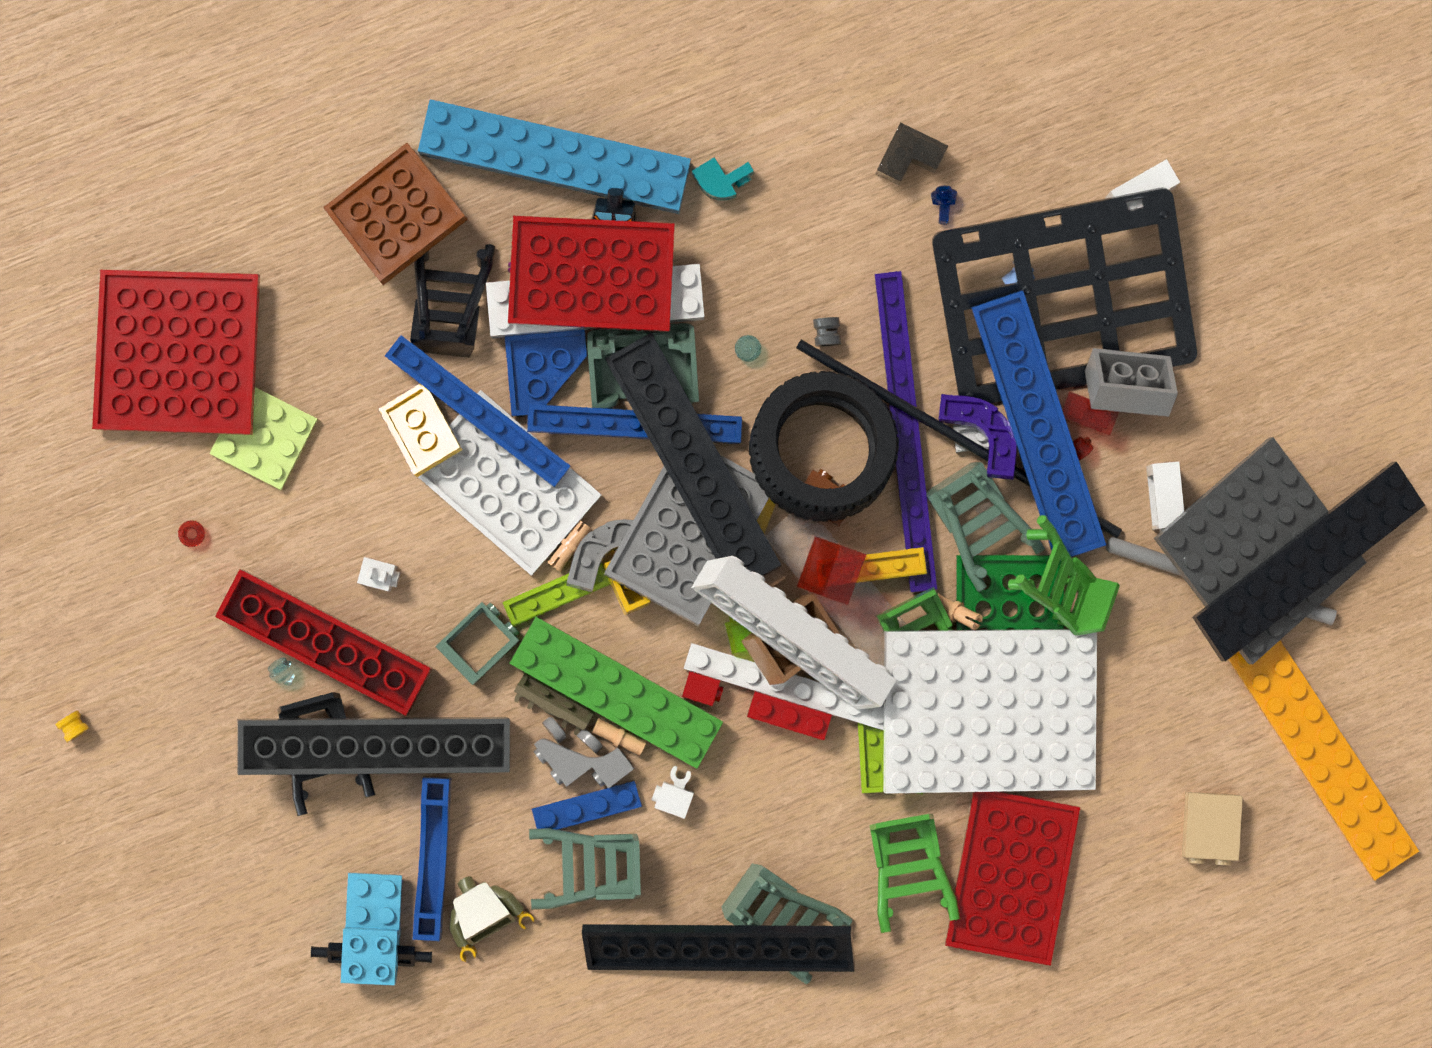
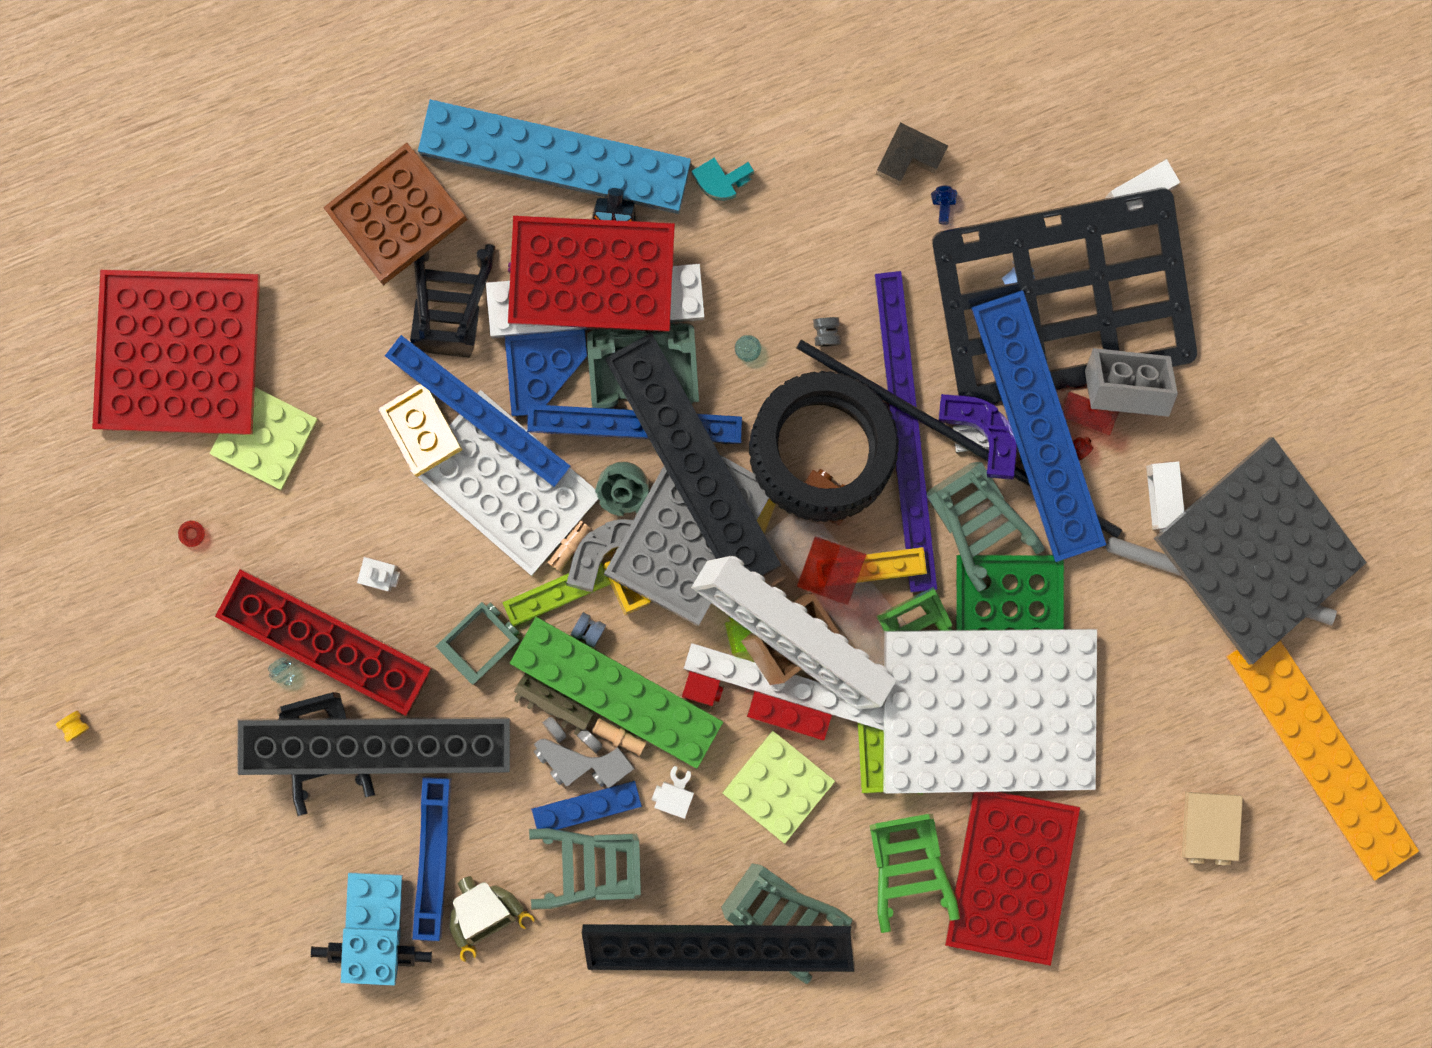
light nougat pin [937,593,983,630] -> none
bright green hand [1008,515,1120,635] -> none
black plate [1192,462,1425,662] -> none
none -> sand blue wheel [570,612,606,648]
none -> sand green cylinder [595,462,650,516]
none -> yellowish green plate [722,730,835,844]

